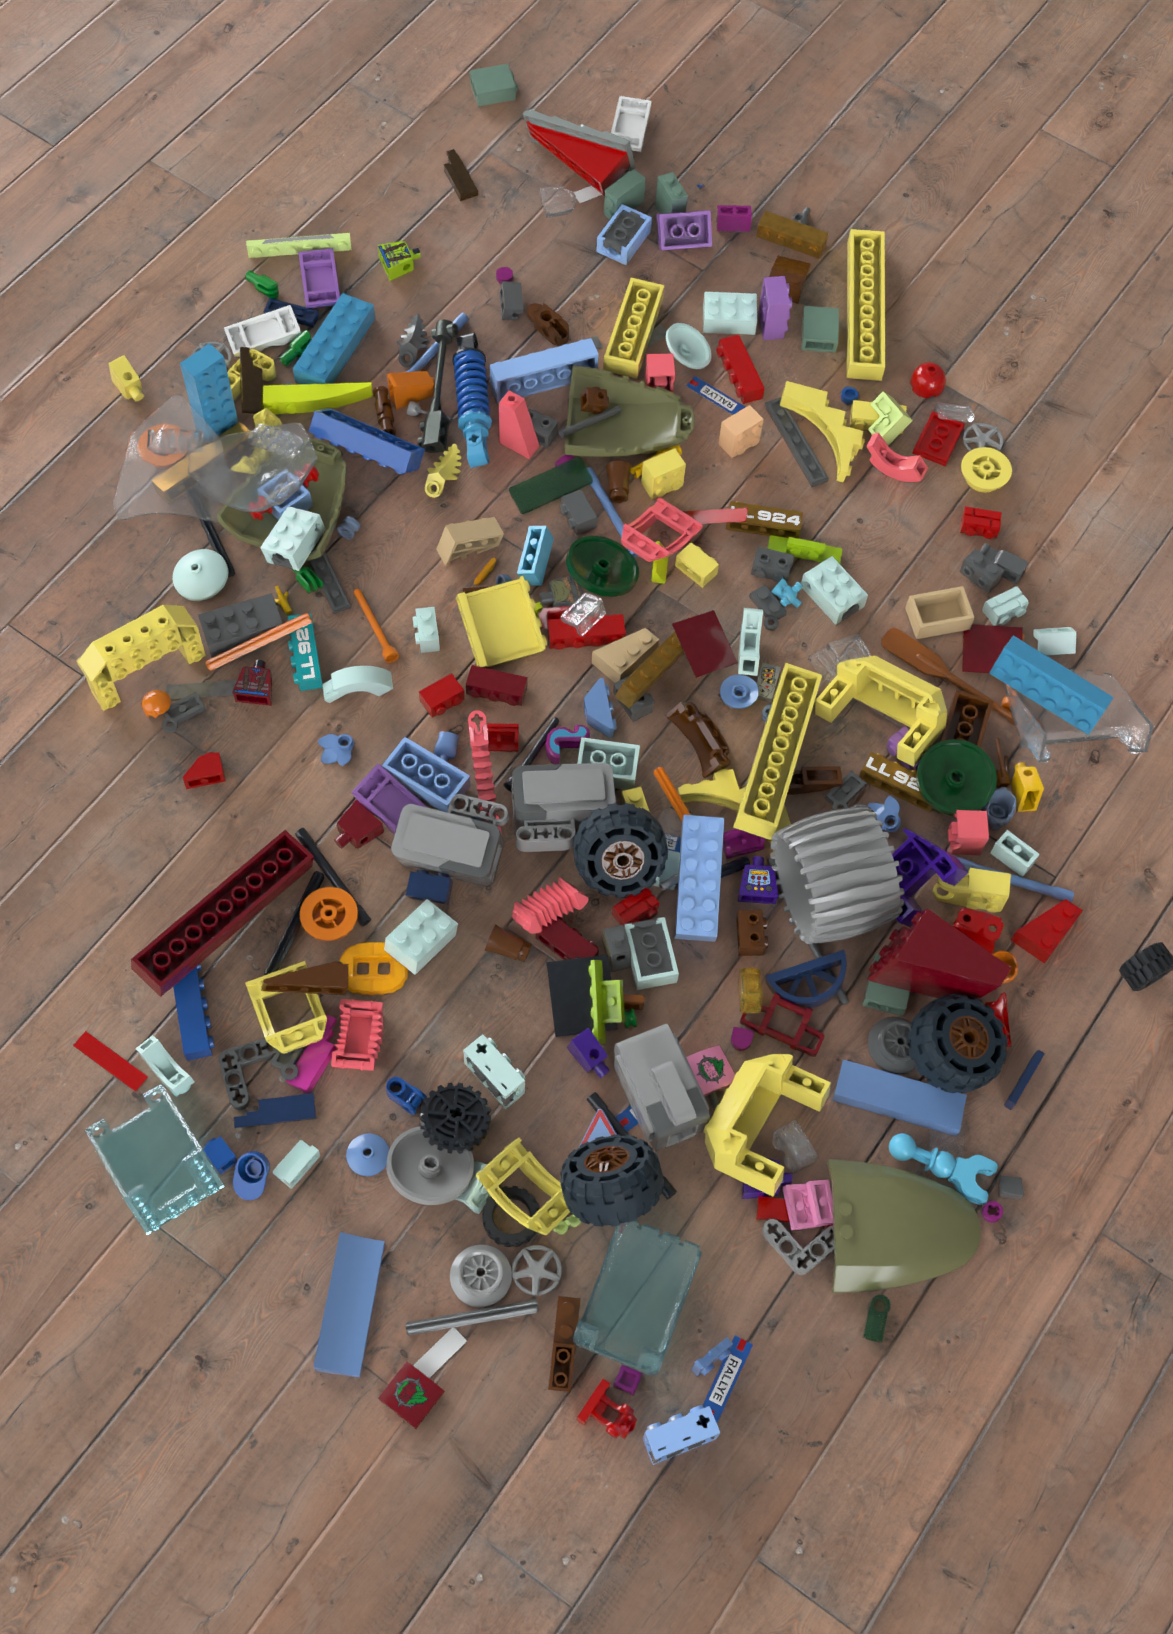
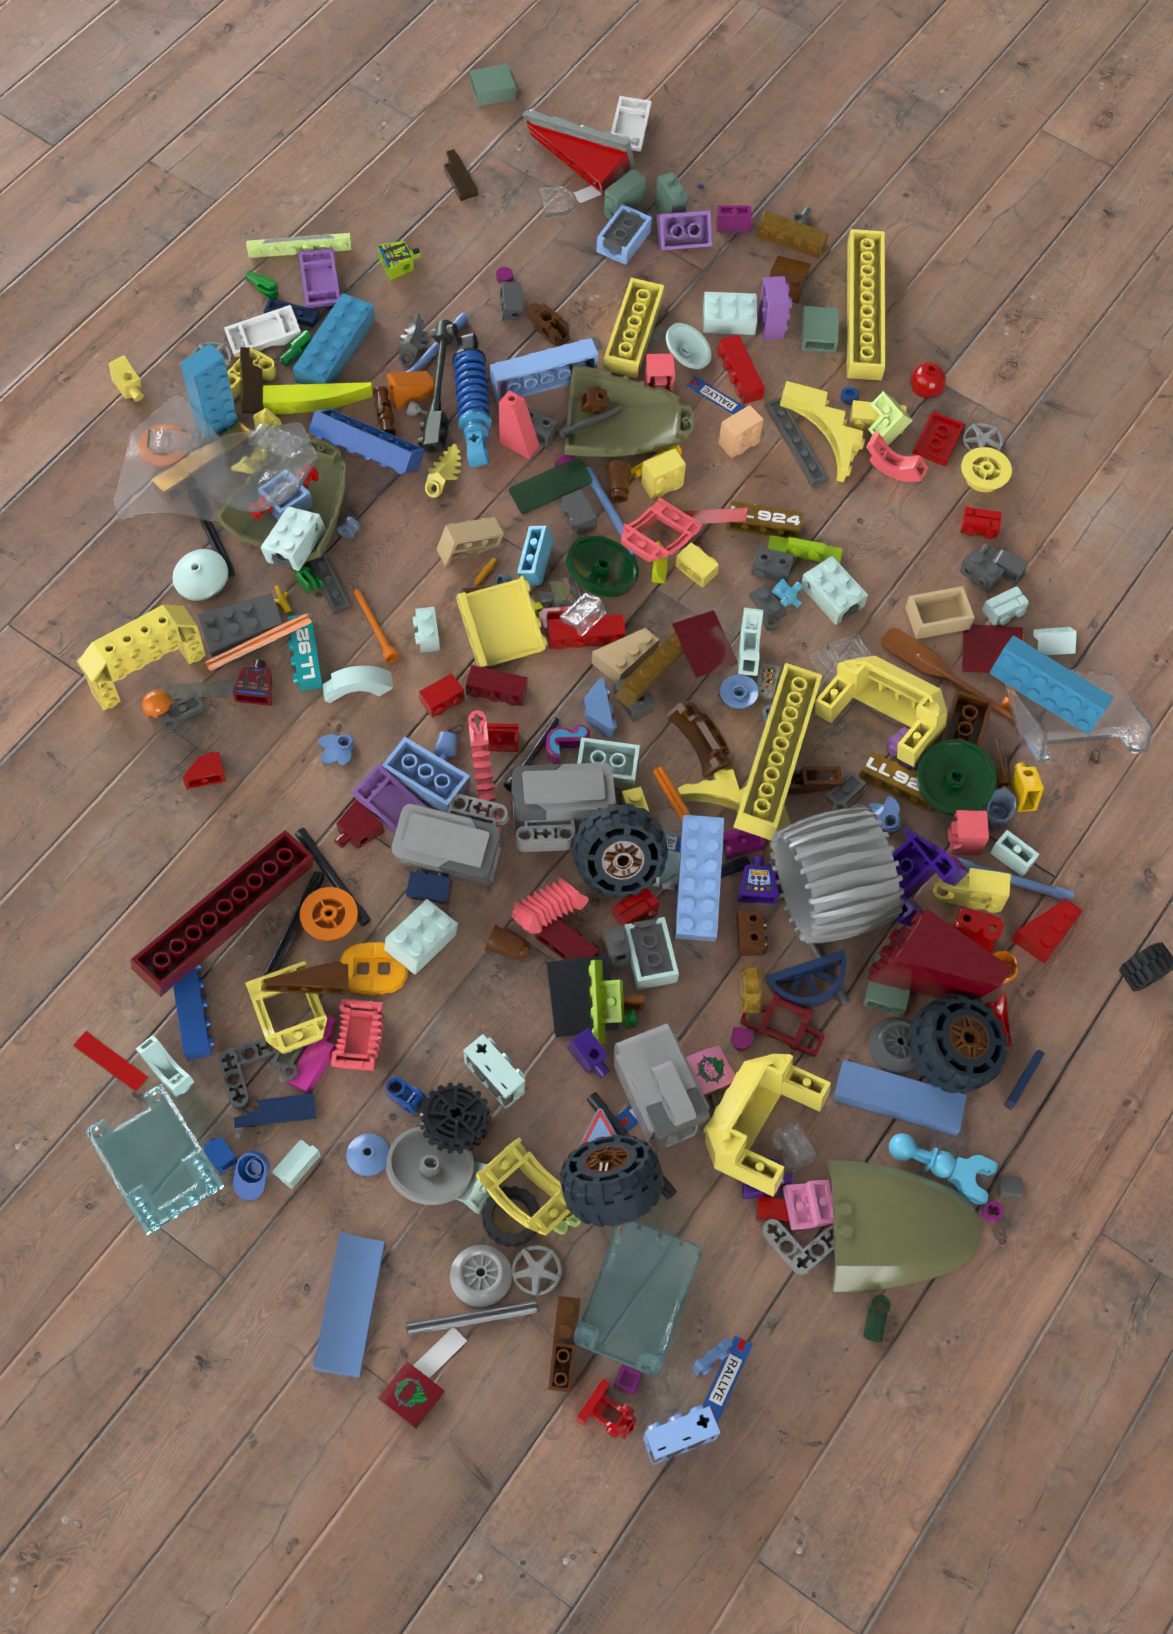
clear tile [935,403,974,422] -> none

